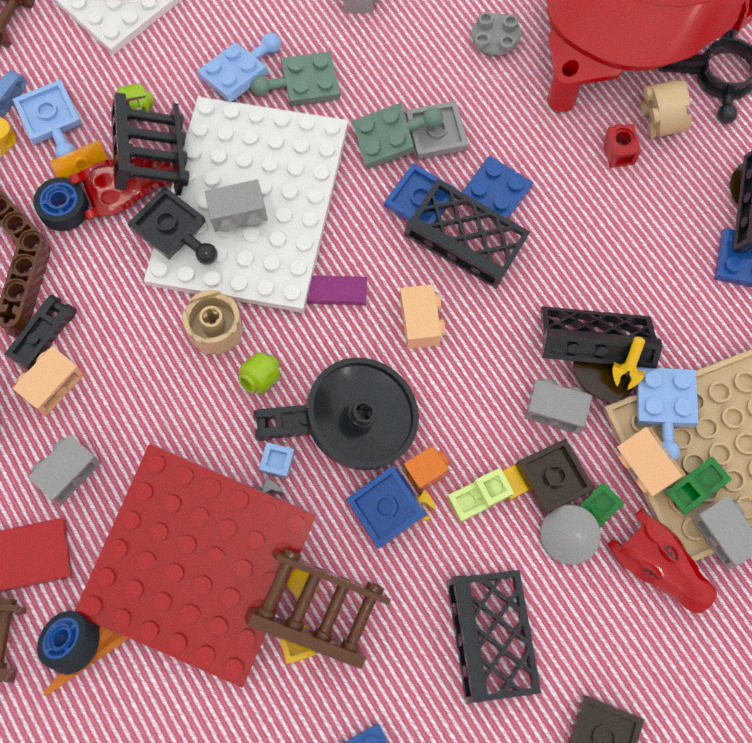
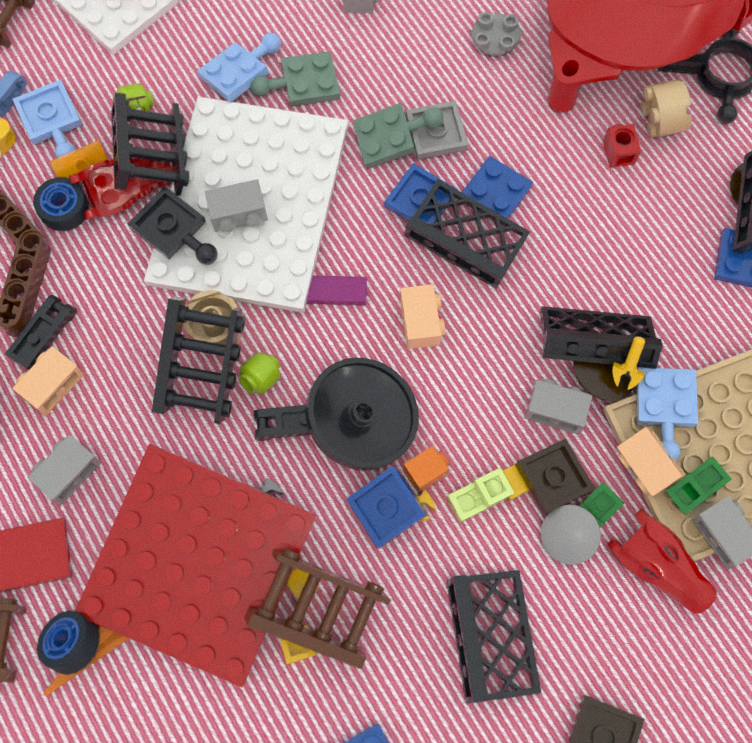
light blue plate [259,442,295,479] -> none
none -> black fence [152,297,245,424]

